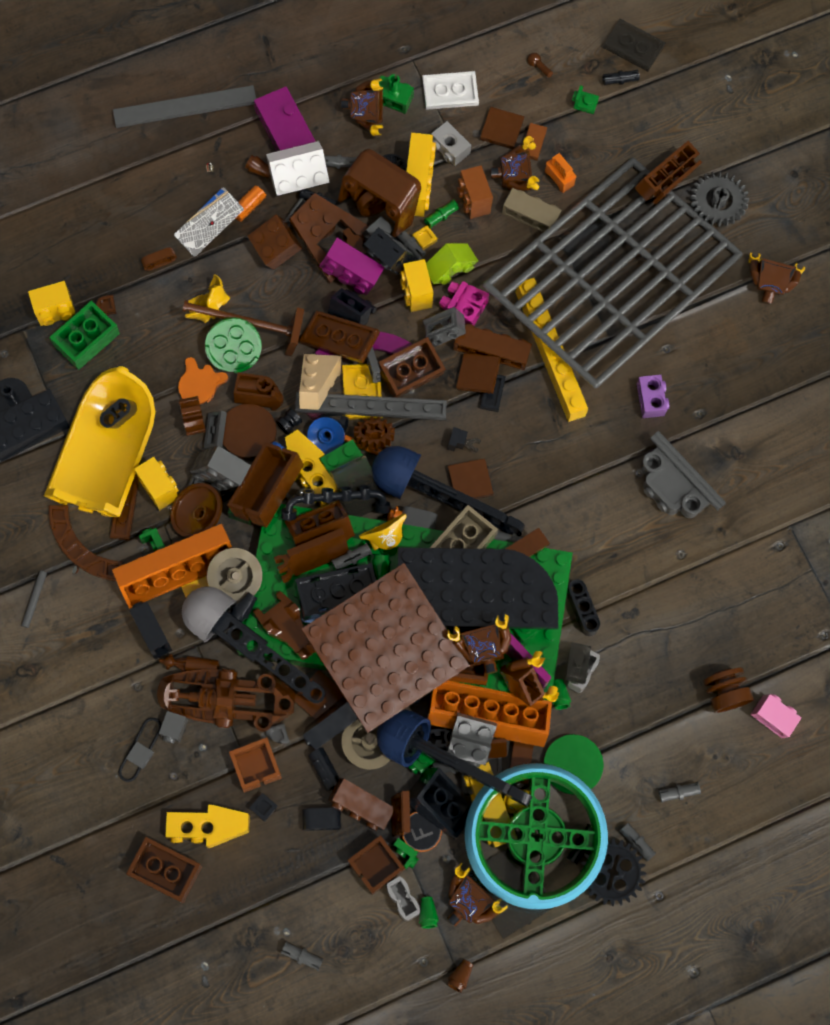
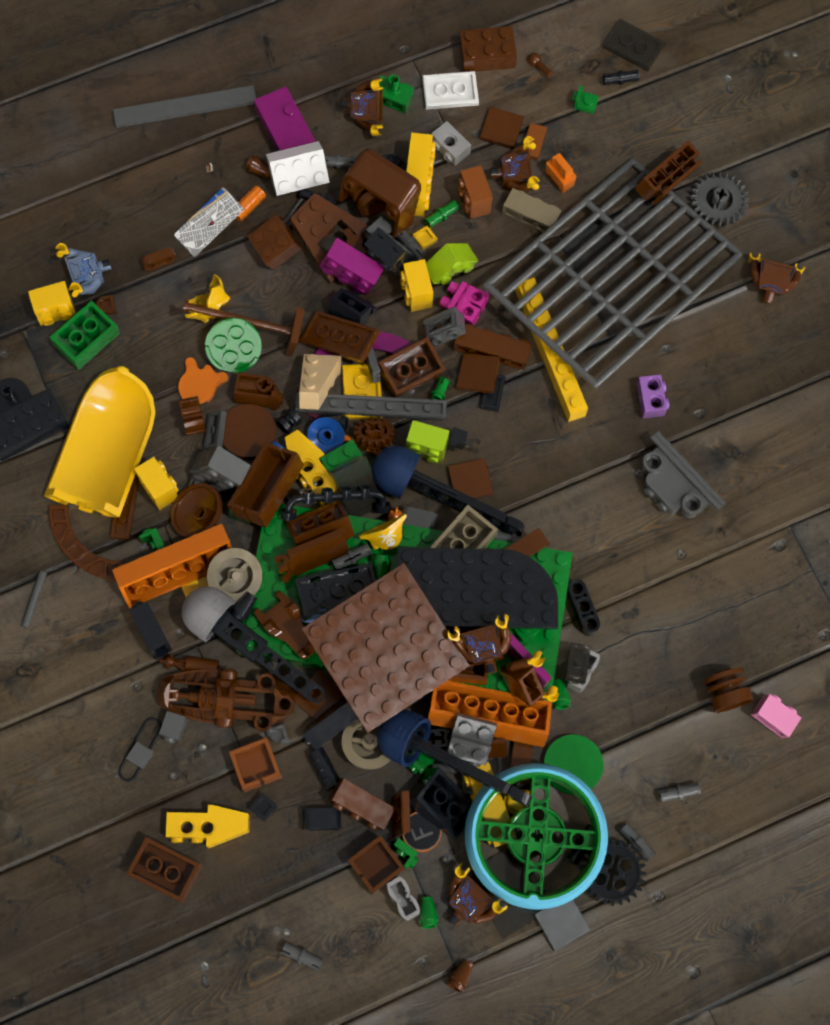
black beam [100,398,137,429] -> none
none -> sand blue torso [55,243,112,297]
none -> lime piece [406,420,450,464]
none -> green pin [431,377,450,400]
none -> reddish brown brick [459,26,517,72]
none -> dark grey tile [534,900,590,951]

